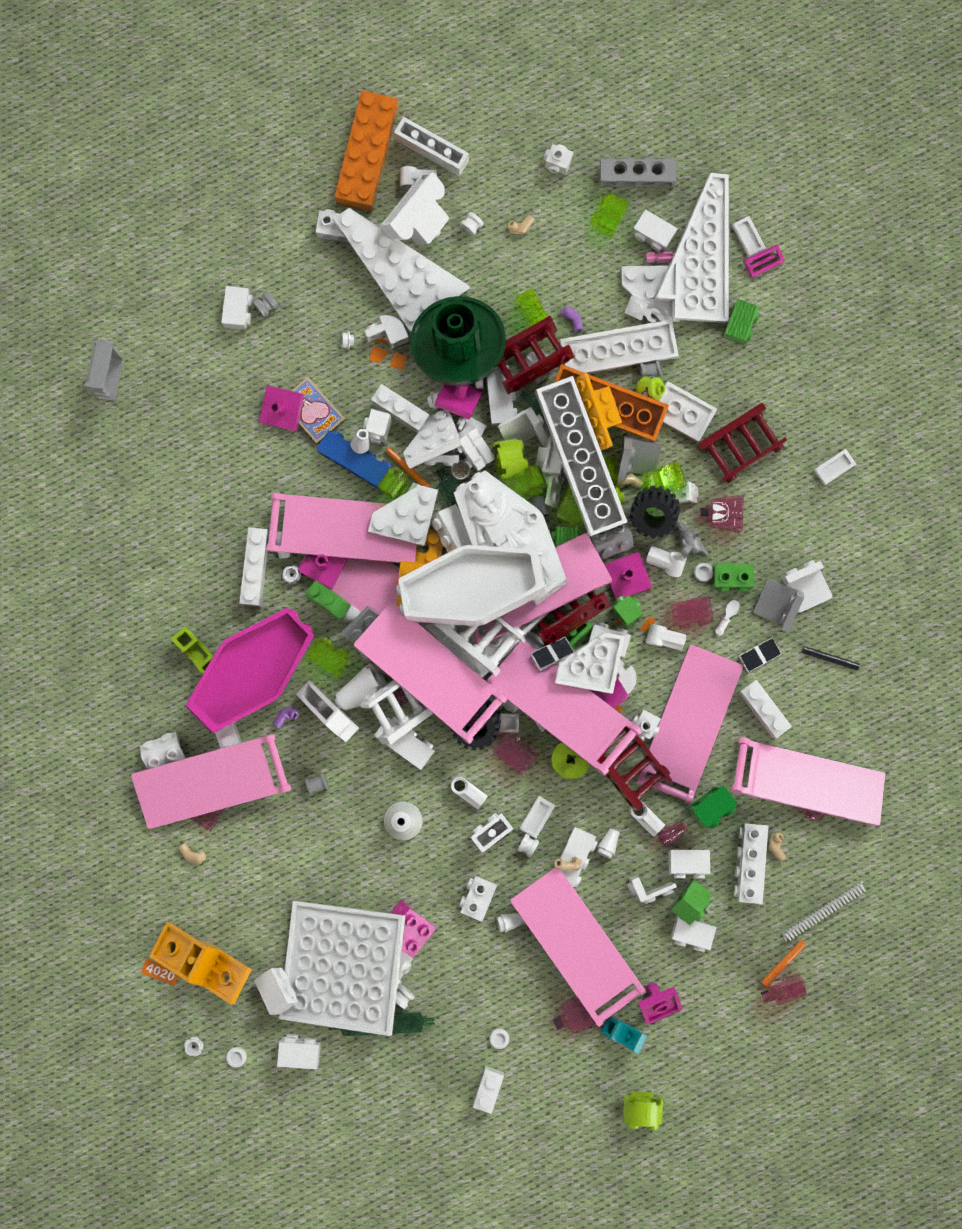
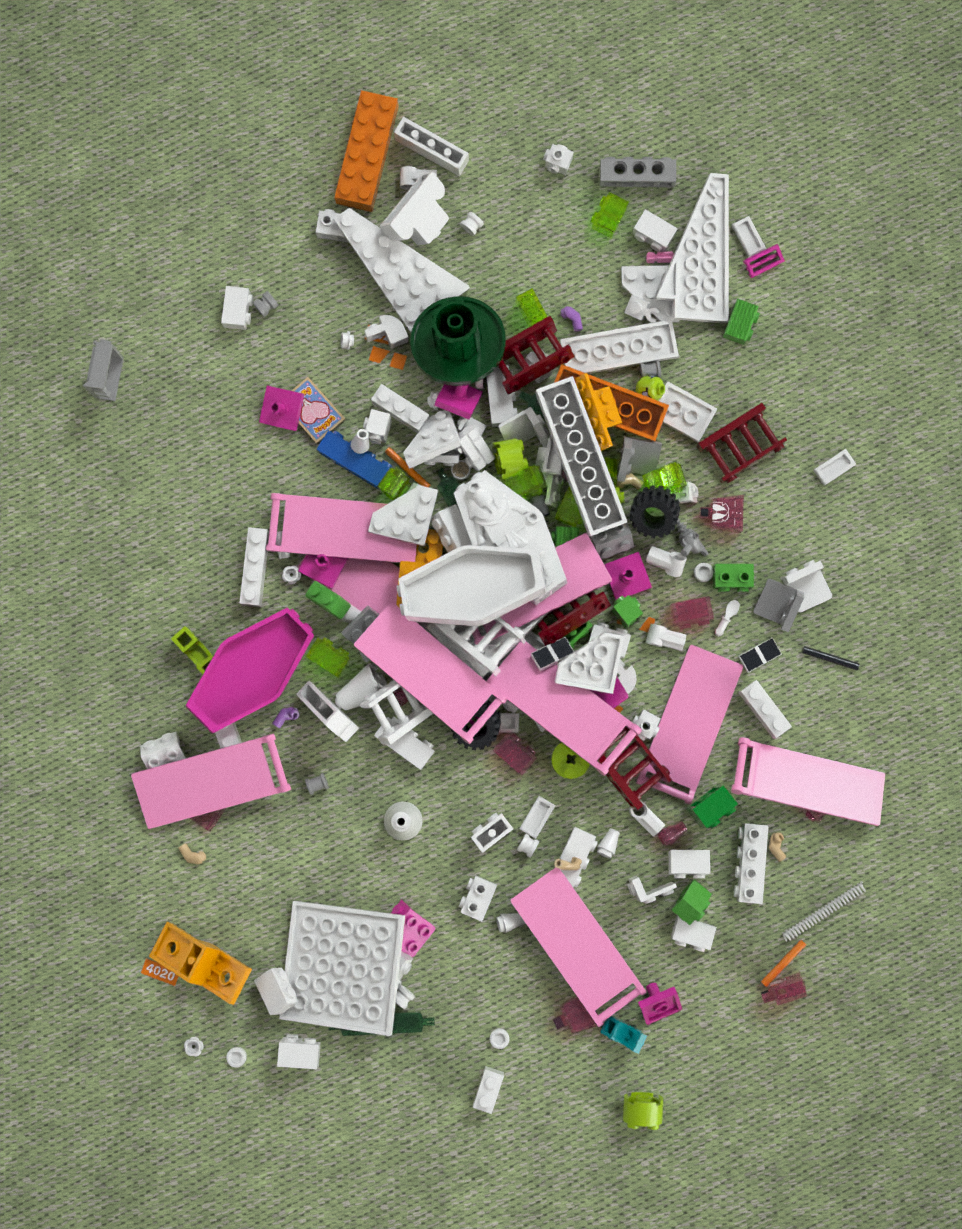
white piece [450,776,488,809] -> none
tan arm [507,215,535,234] -> none

